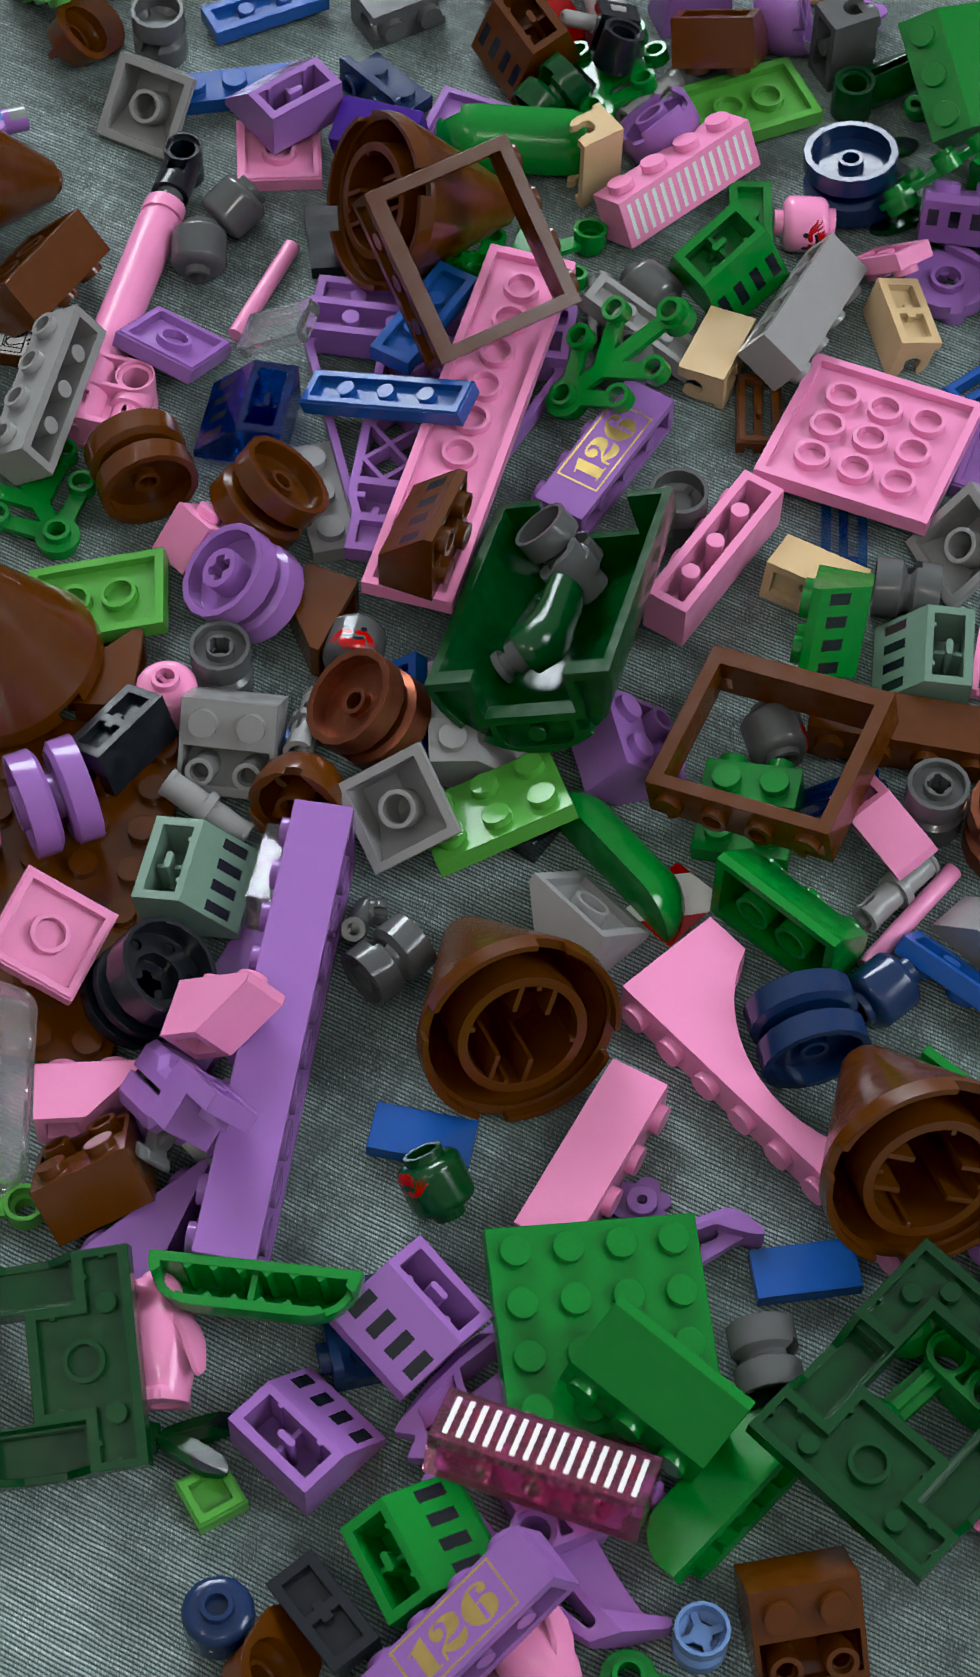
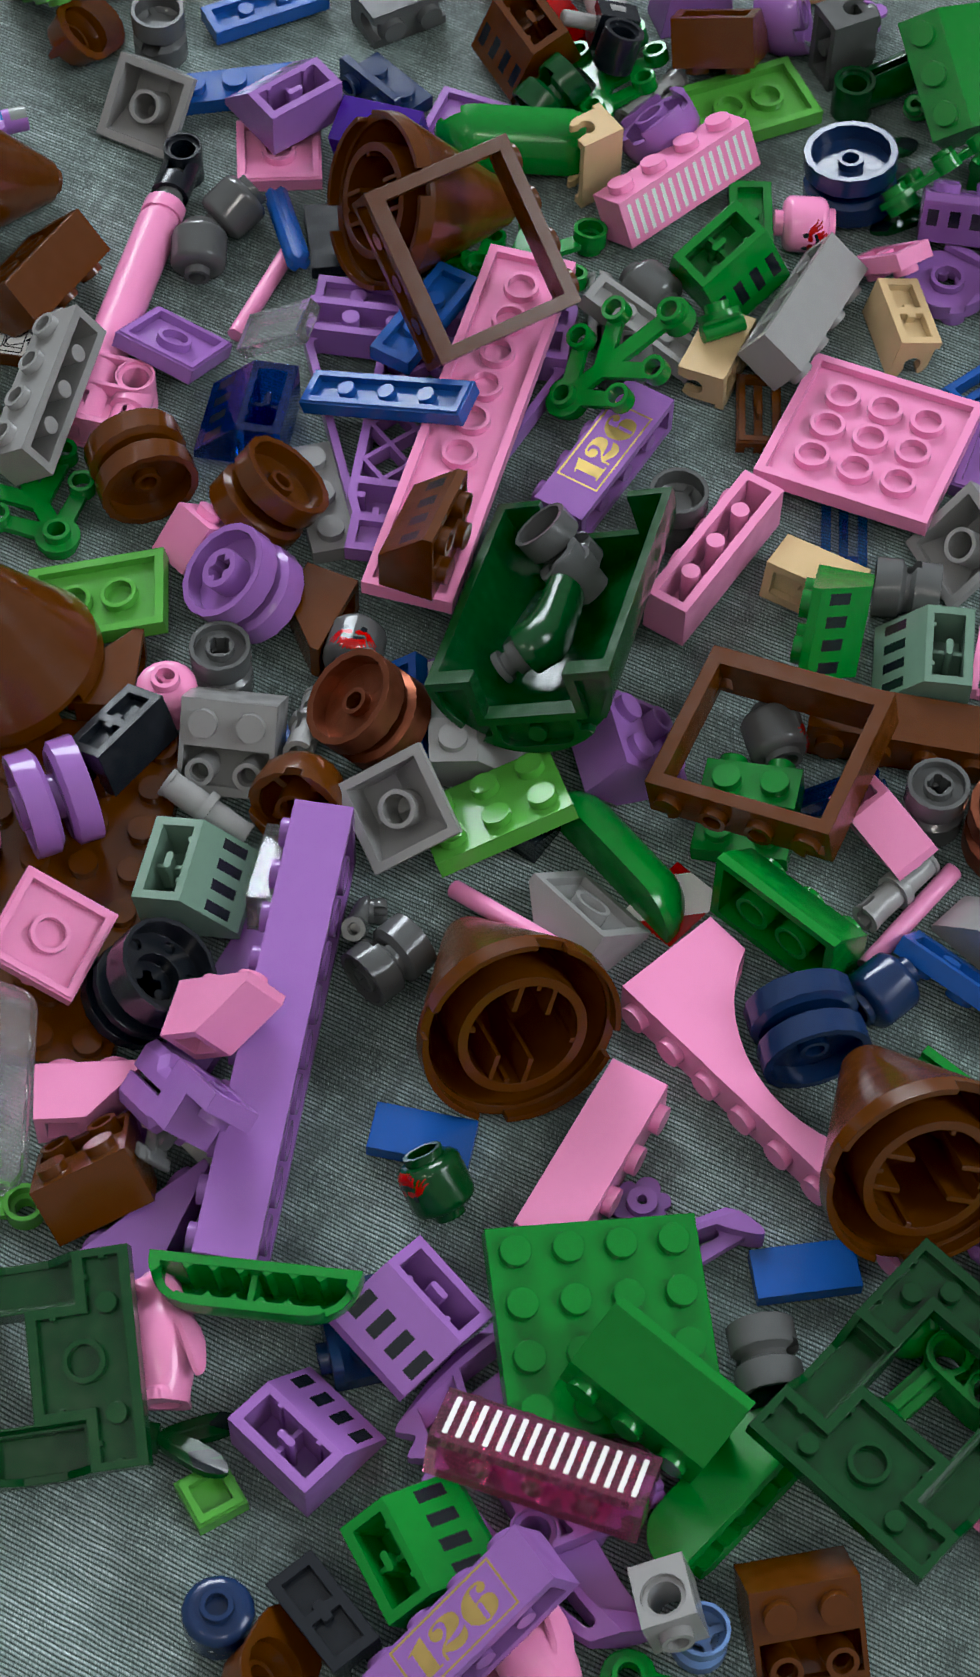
none -> blue axle [265,186,310,271]
none -> bright pink bar [448,880,558,937]
none -> light grey brick [627,1551,710,1654]
none -> green plate [697,298,747,343]

